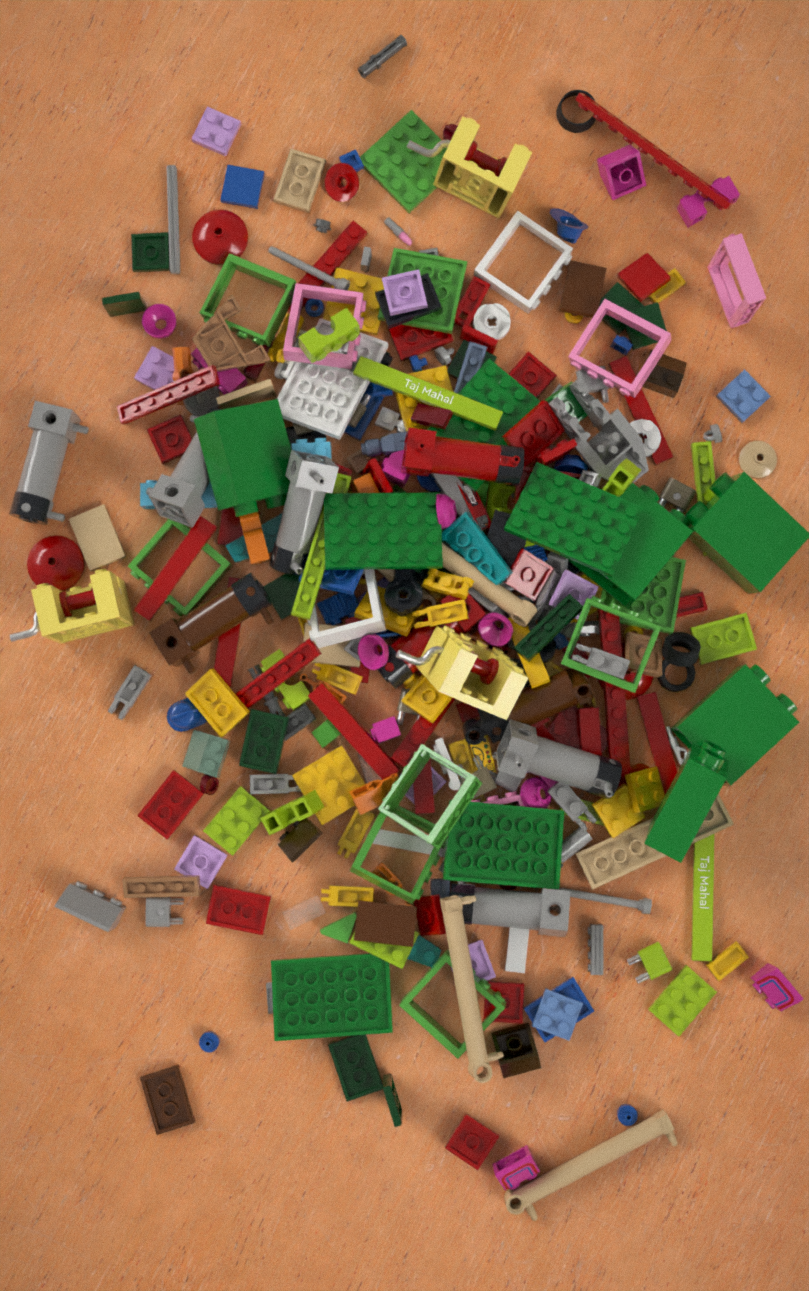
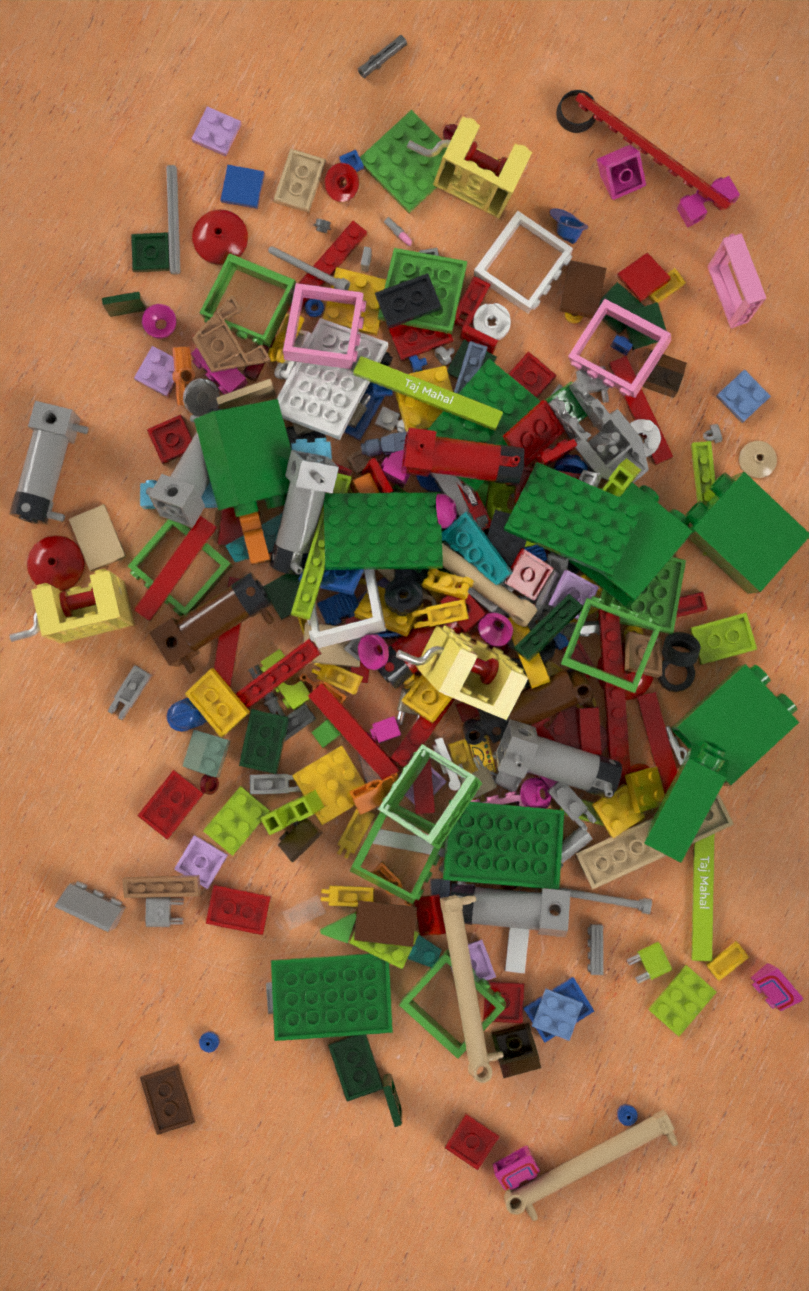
tile [117,365,220,425] -> none
lime arch [298,308,360,363] -> none
lavender plate [382,270,428,316] -> none
dark red tile [410,403,453,430] -> none
light grey hinge [572,643,630,679] -> none
dark tan piece [659,478,696,513] -> none

